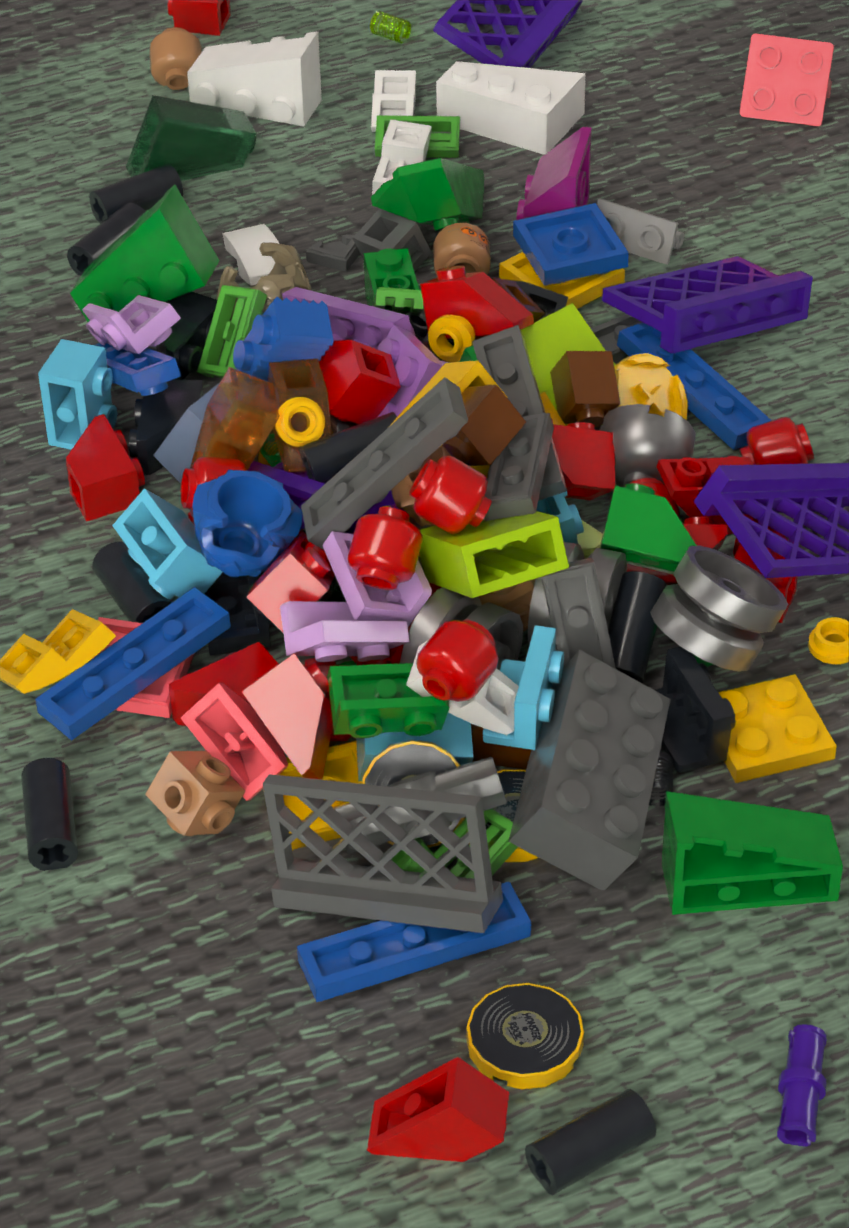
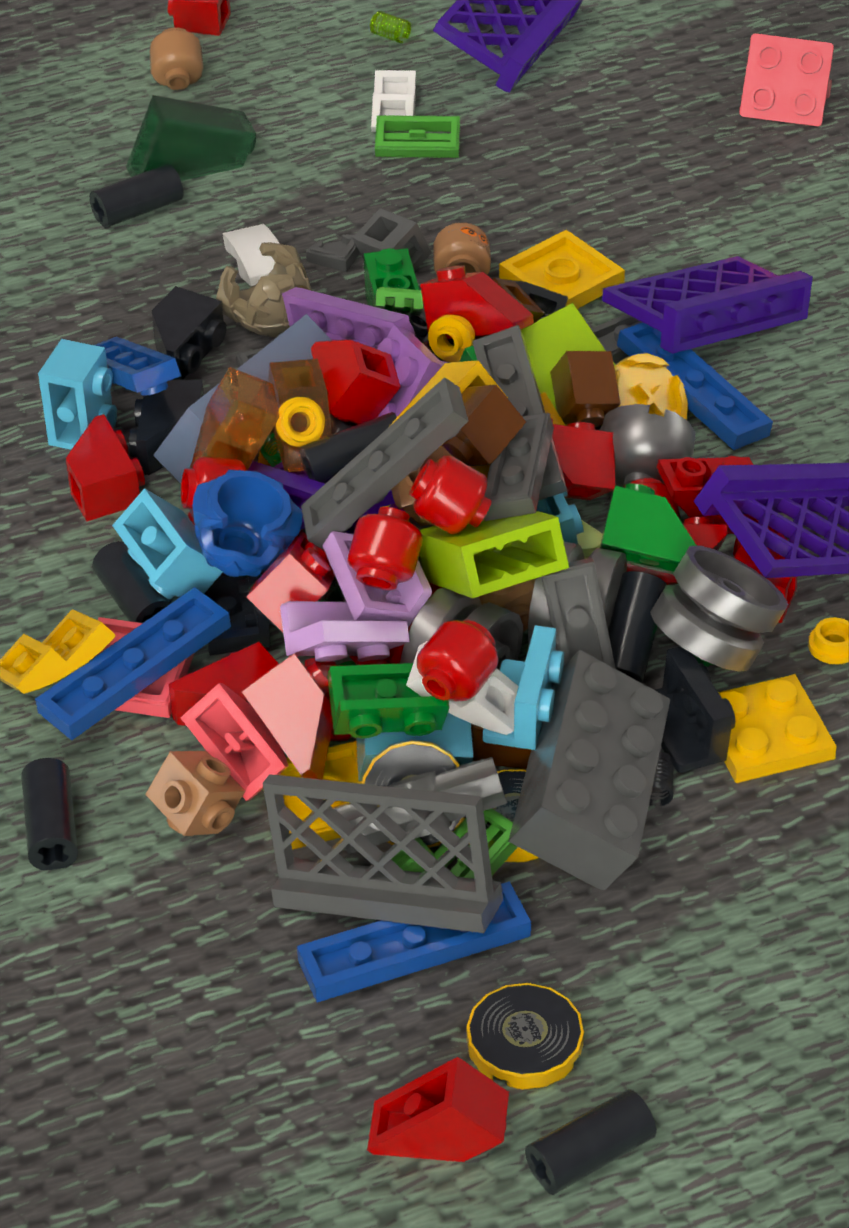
black piece [67,202,146,276] -> none
green wedge [70,184,220,322] -> none
lavender bracket [82,295,181,354] -> none
white wedge [187,32,322,126] -> none
bright green tile [197,285,267,379] -> none
blue brick [233,297,334,390] -> none
green wedge [371,158,485,231] -> none
white slope [372,120,432,195] -> none
white wedge [436,61,585,155] -> none
blue plate [513,203,629,286] -> none
magenta slope [516,127,592,220] -> none
light grey hinge [597,198,684,265] -> none
green wedge [662,791,843,915] -> none
red head [739,417,814,465] -> none
dark purple pin [777,1024,827,1147] -> none

